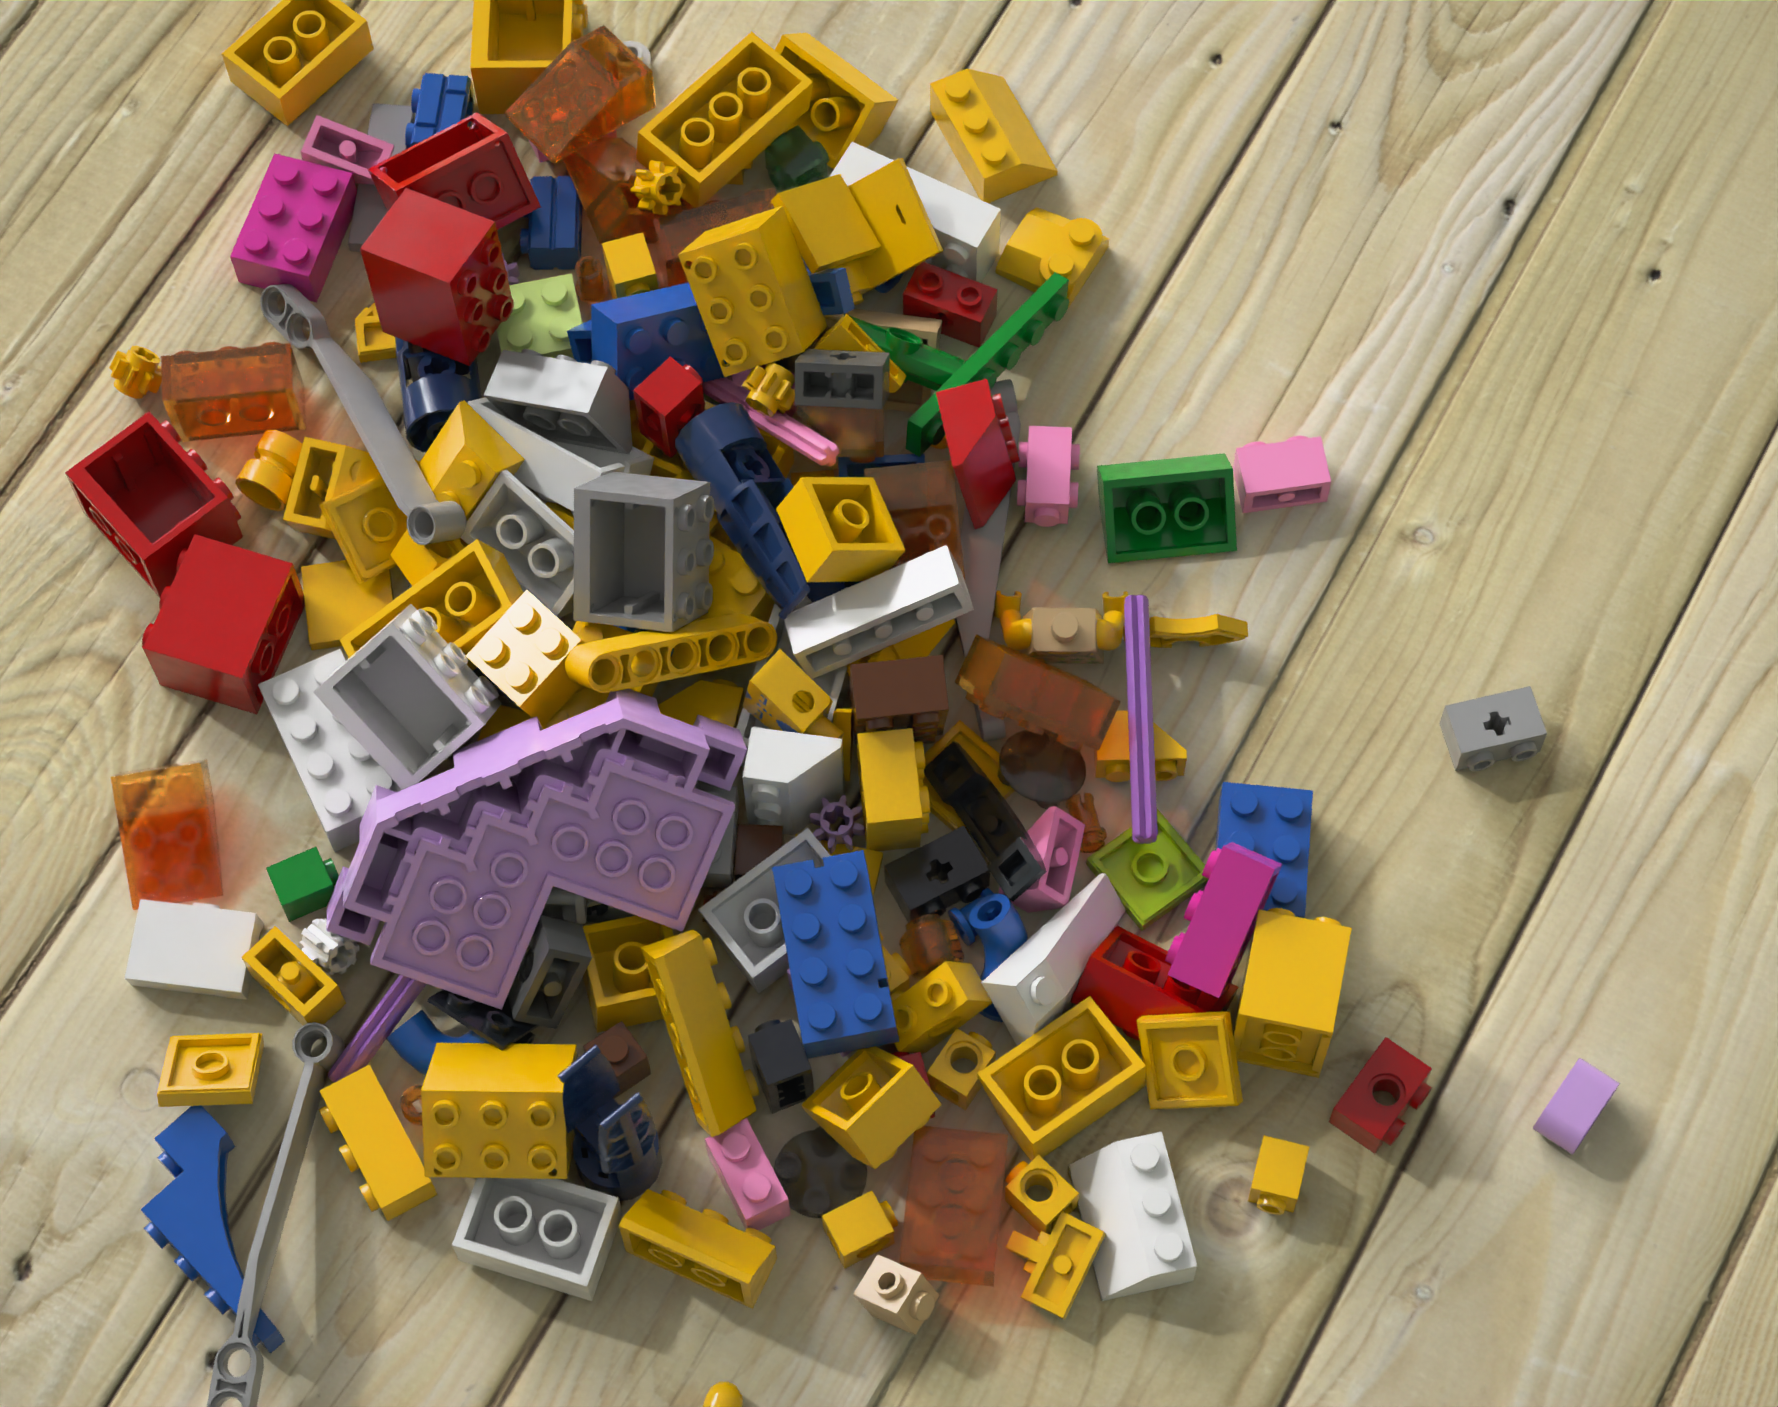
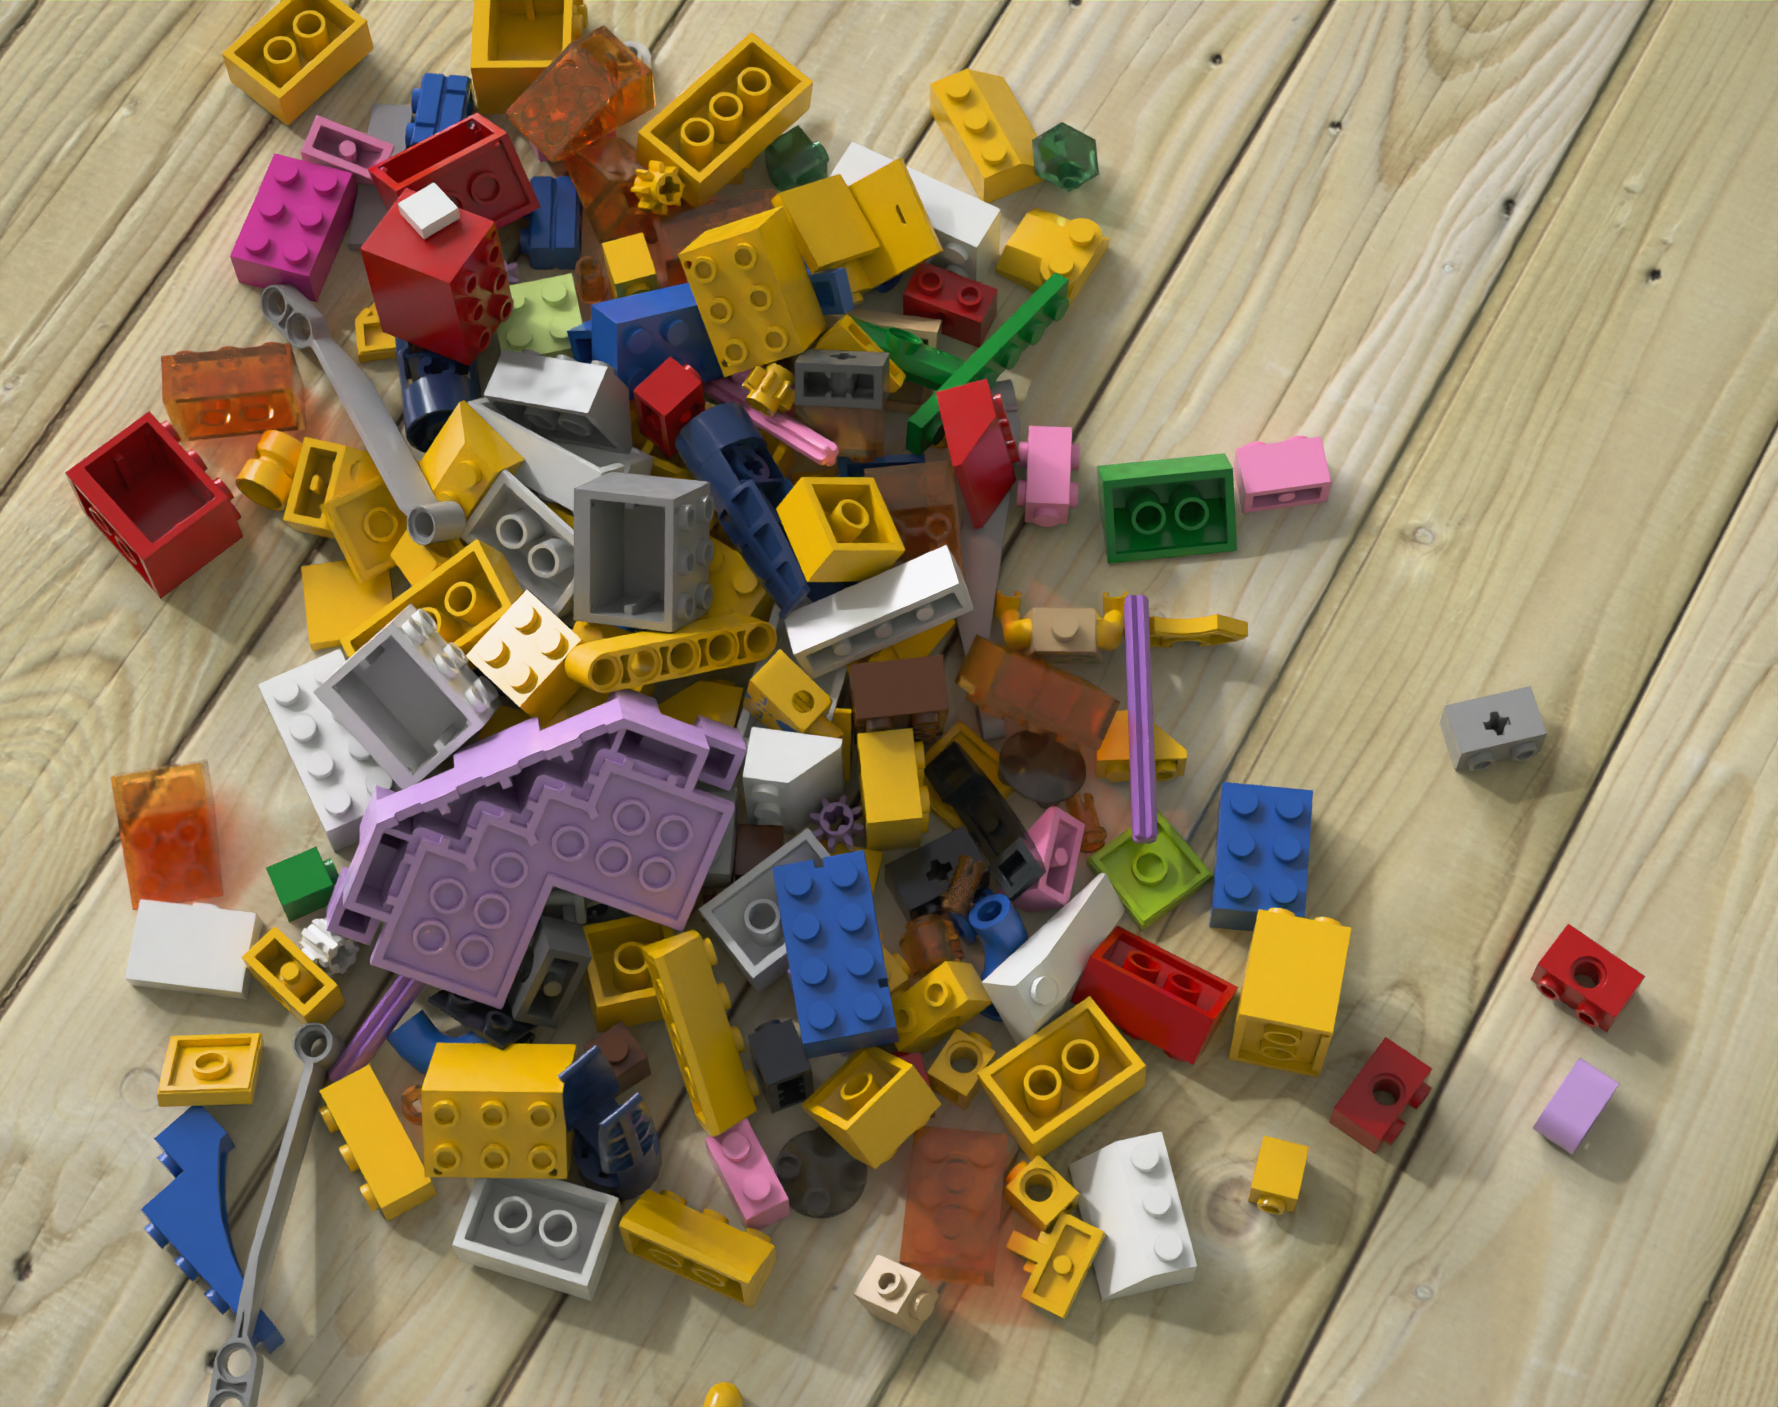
yellow gear [109,346,165,399] -> none
red container [142,534,305,715] -> none
yellow slope [775,33,899,169] -> none
yellow brick [822,1190,898,1269] -> none
yellow tile [1137,1011,1243,1110] -> none
dark pink brick [1165,842,1283,998] -> none
none -> white tile [398,183,460,239]
none -> clear orange pin [940,855,987,916]
none -> clear green brick [1032,122,1099,192]
none -> red brick [1530,923,1645,1033]

